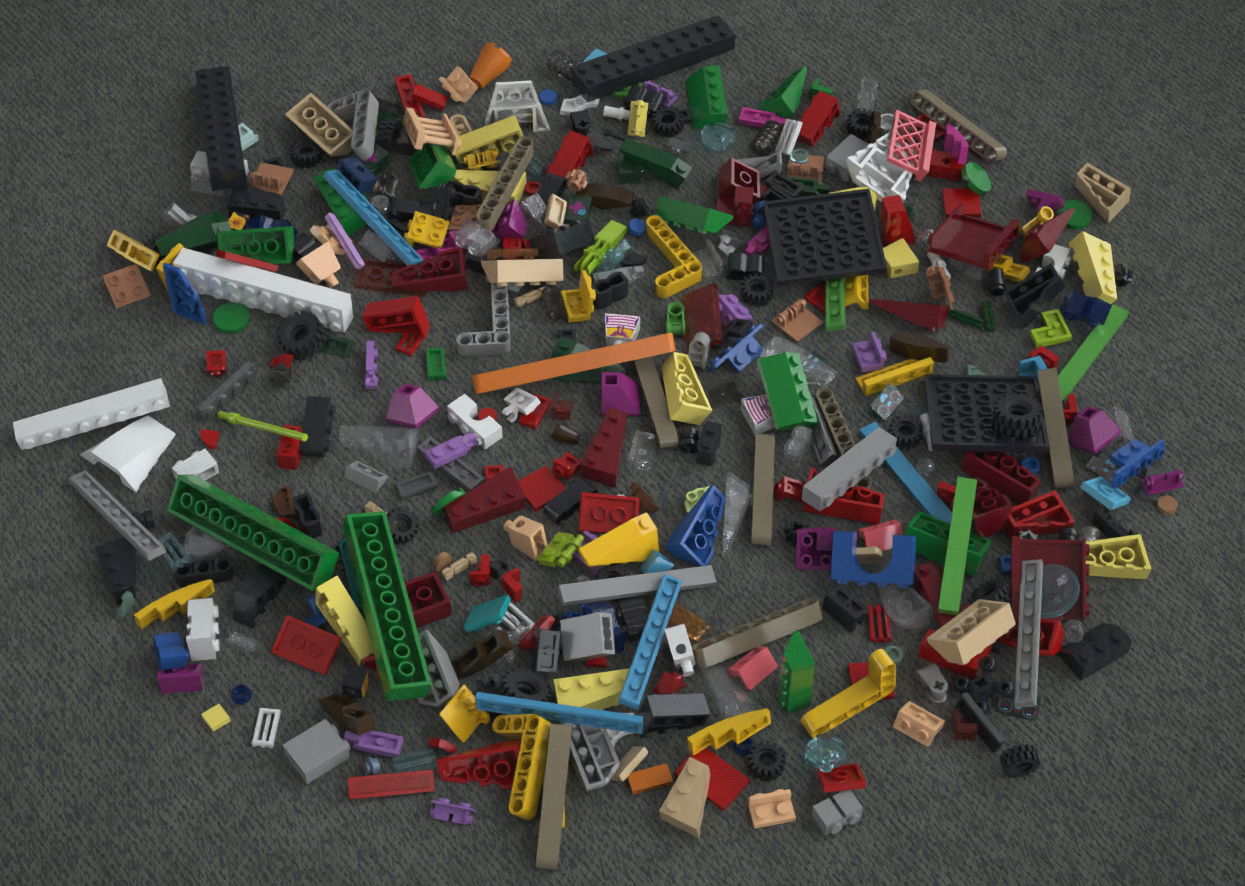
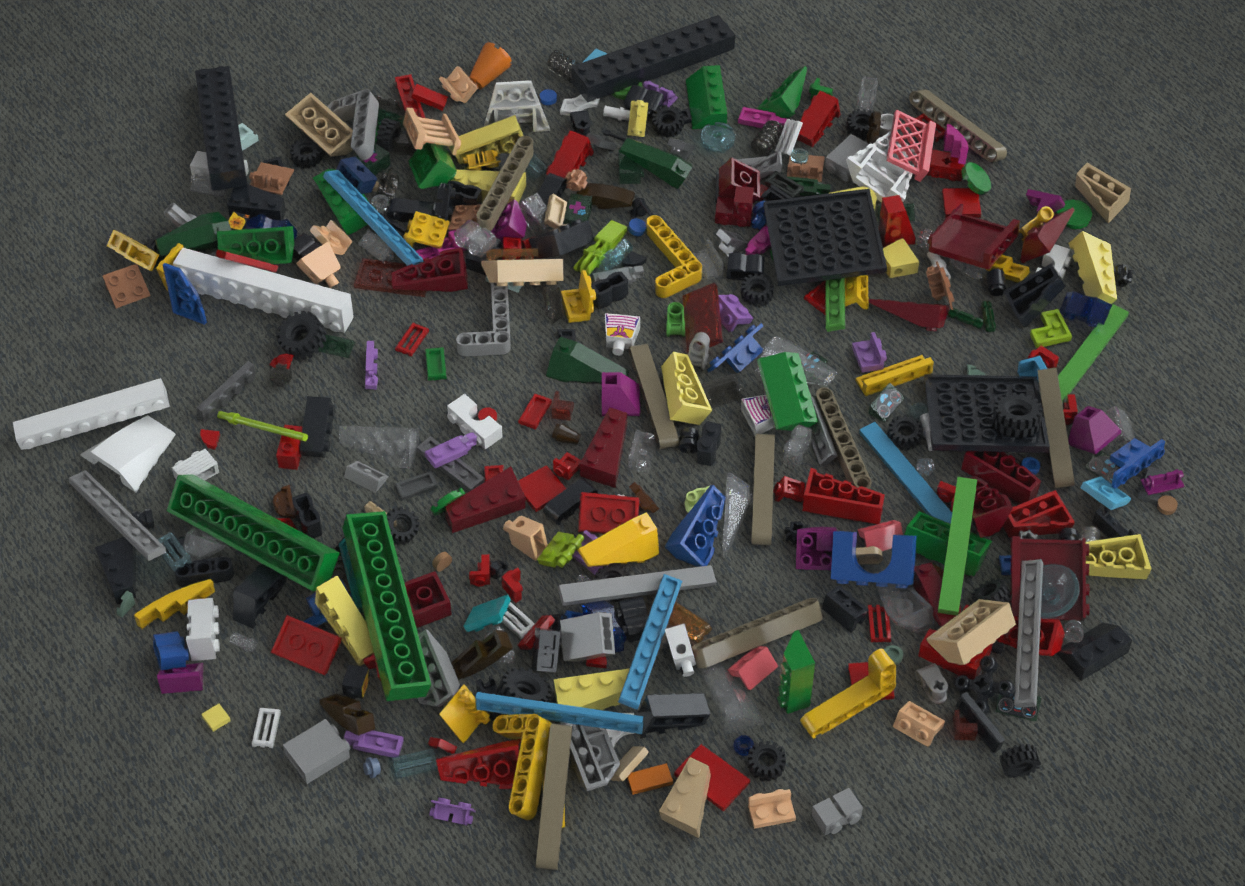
red bracket [206,350,227,377] -> none
green tile [213,302,250,334] -> none
clear blue plate [231,684,252,705] -> none
lavender axle [325,212,364,270] -> none
red plate [348,769,435,799] -> none
red wedge [362,296,430,338] -> none
magenta slope [386,384,439,428] -> none
tan axle [441,552,477,580] -> none
tan plate [450,114,472,136] -> none
orange beam [472,333,676,394] -> none
white plate [502,387,541,423] -> none
clear pin [507,621,530,646] -> none
tan axle [514,286,549,307] -> none
red tile [525,181,541,197] -> none
dark azure panel [640,549,674,574] -> none
red bracket [652,671,687,695] -> none
green slope [655,196,733,235] -> none
yellow slope [687,708,771,755] -> none
black tile [708,319,753,349] -> none
nougat hinge [771,299,823,342] -> none
light grey brick [802,427,897,511] -> none
clear light blue plate [805,737,847,773] -> none
red tile [816,763,866,793] -> none
dark brown slope [890,329,949,363] -> none

